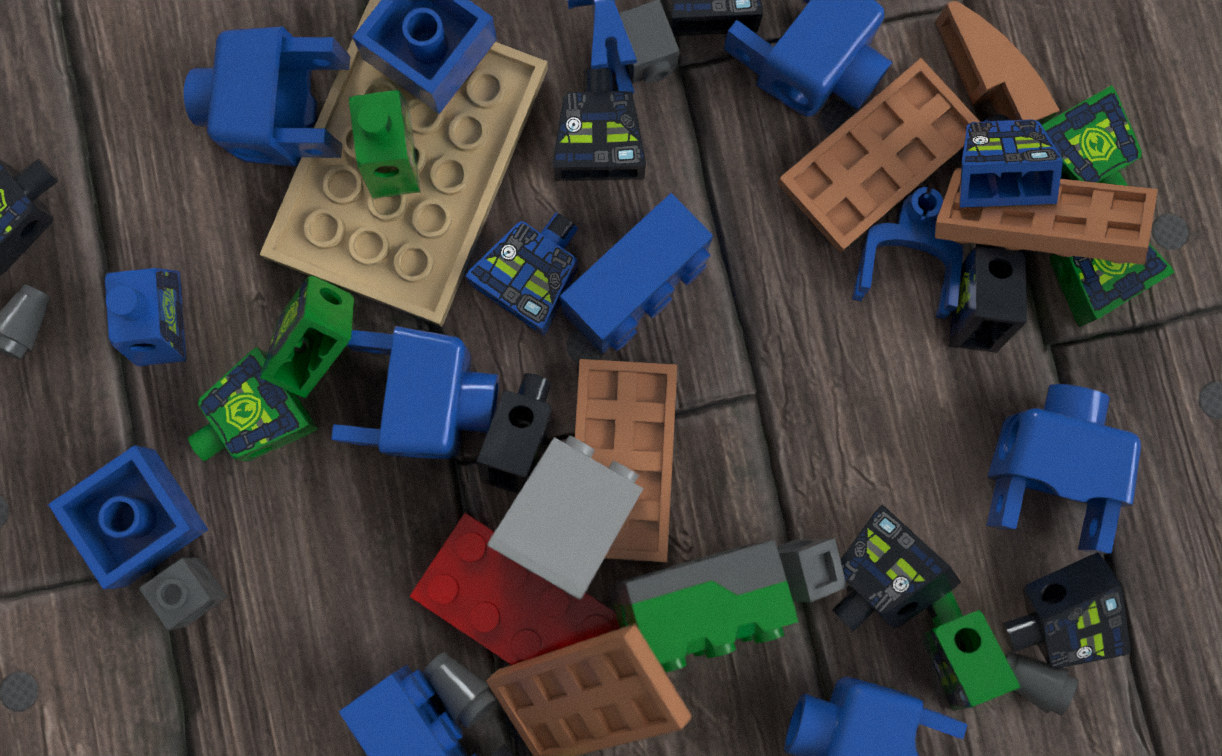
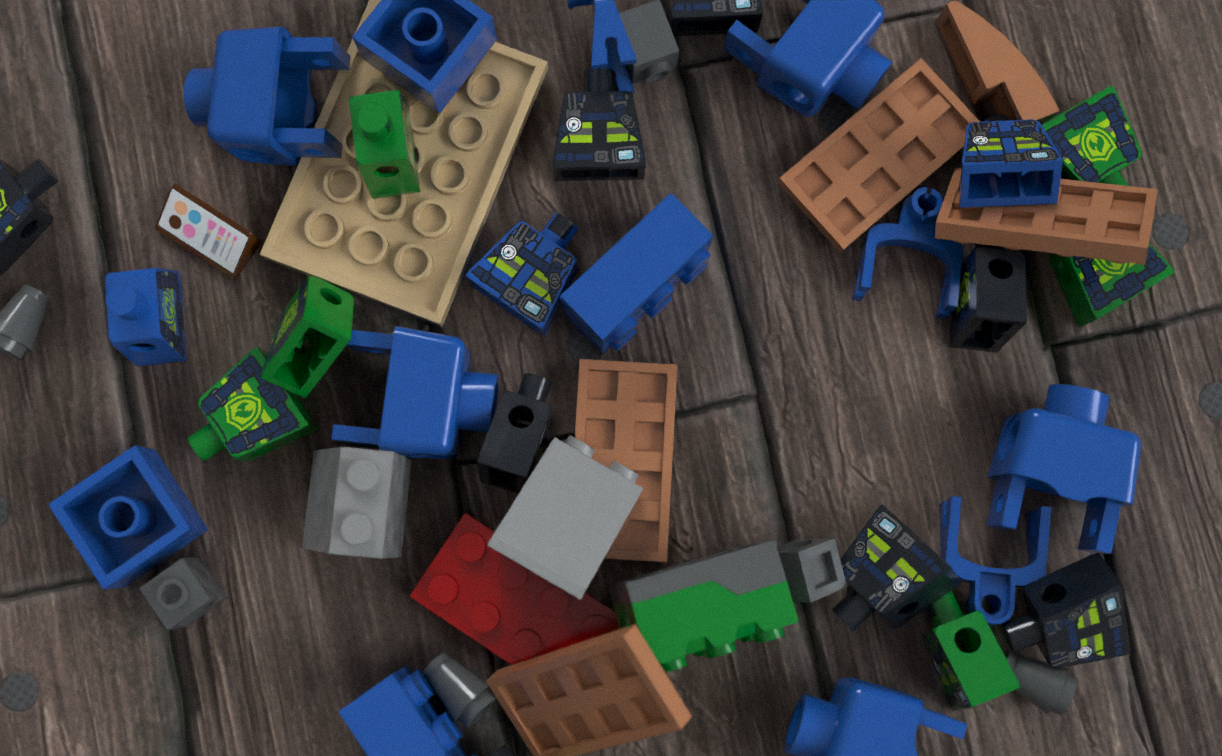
none -> slope [154,183,262,281]
none -> light grey slope [302,447,412,558]
none -> blue piece [939,496,1052,626]

